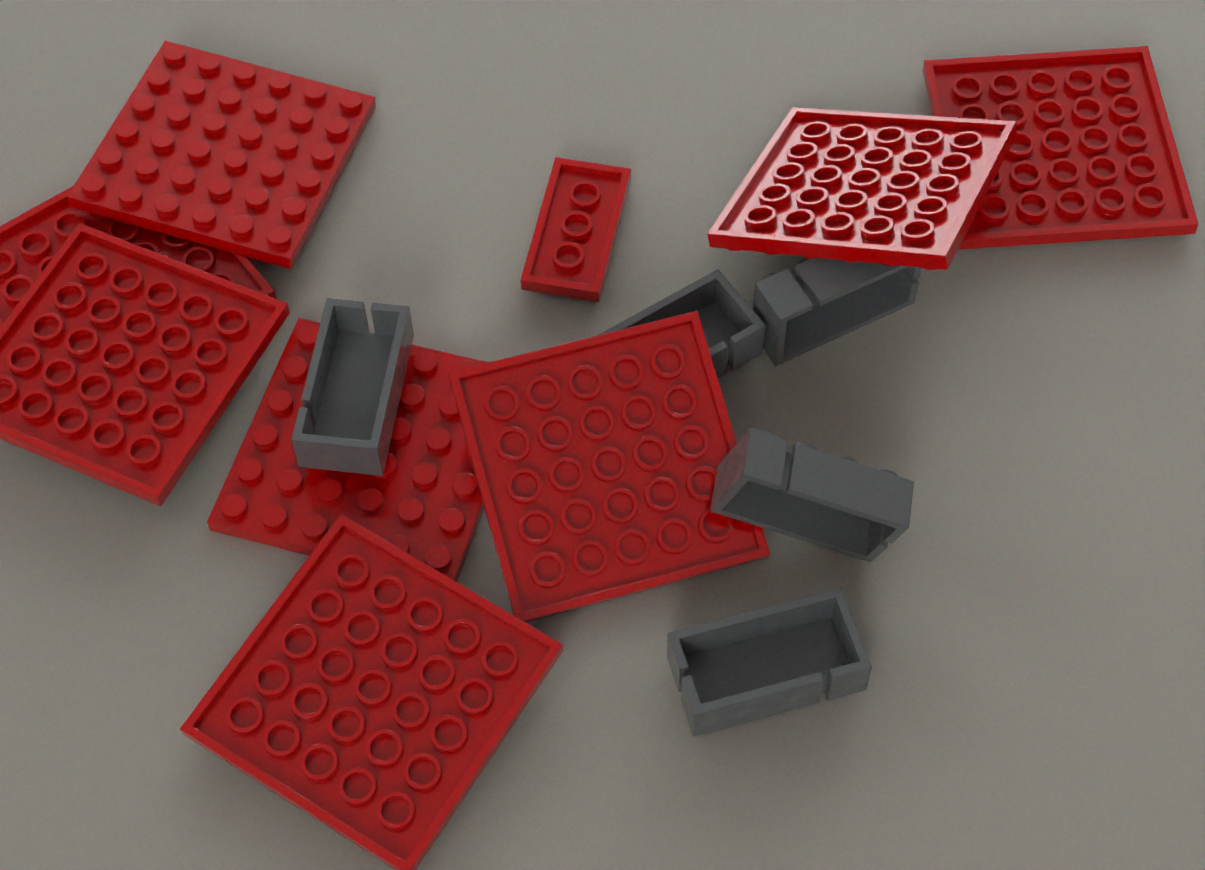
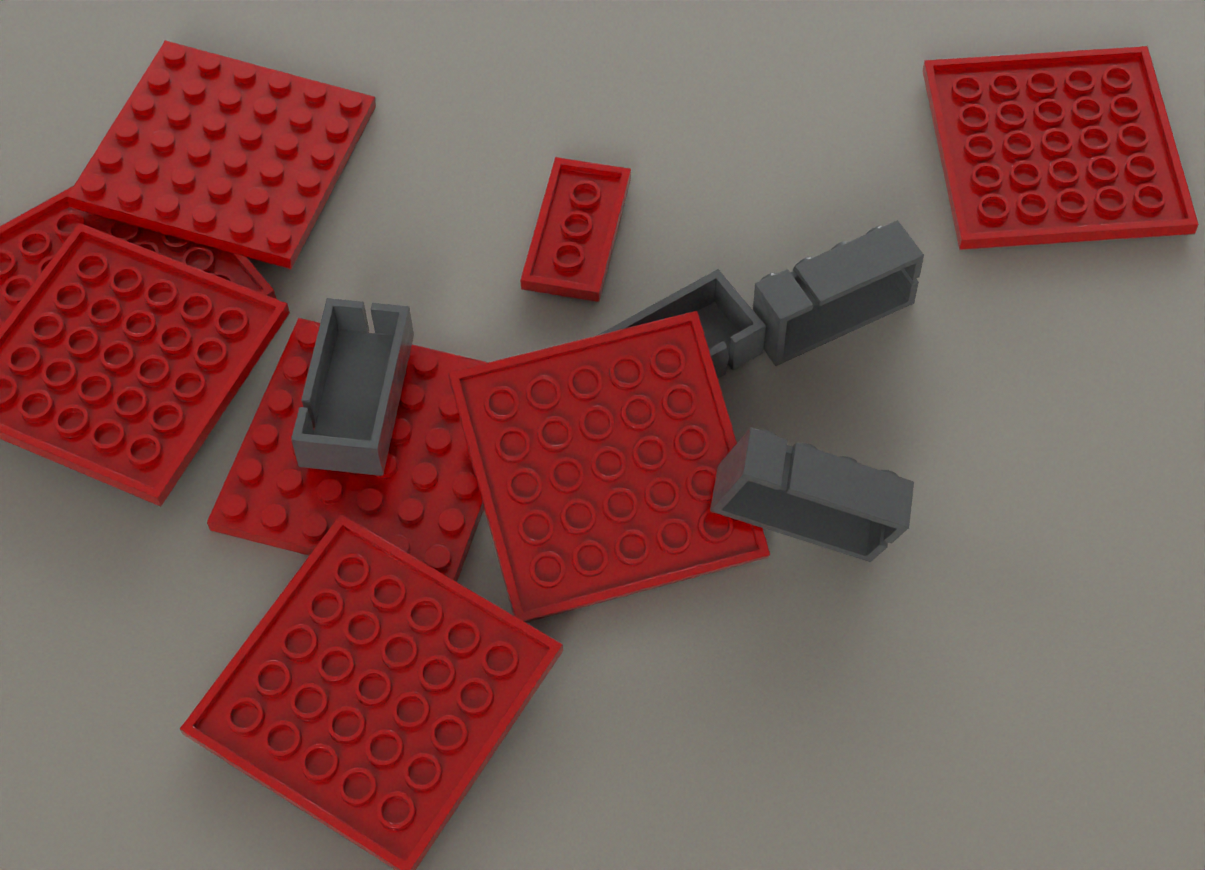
dark grey piece [667,588,872,737] -> none
red plate [707,107,1017,270] -> none

